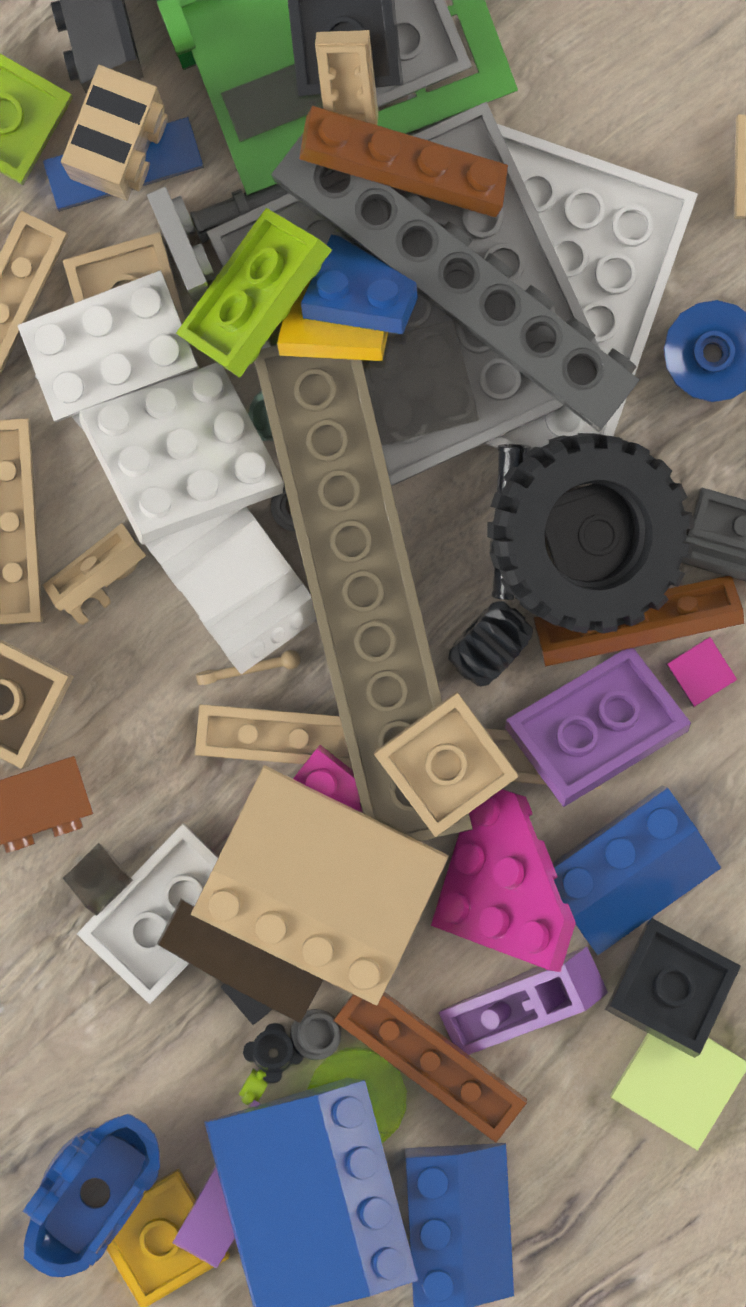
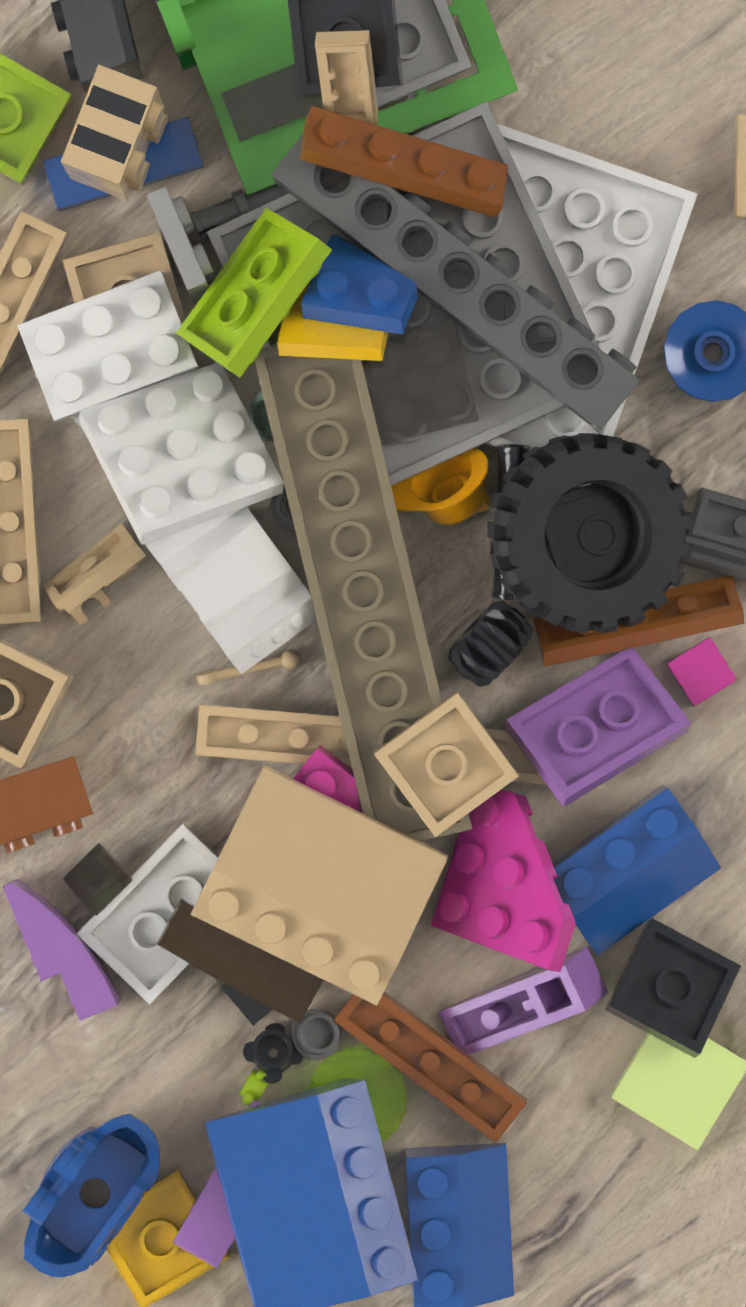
none -> medium lavender slope [3,879,121,1021]
none -> light orange piece [391,448,490,525]

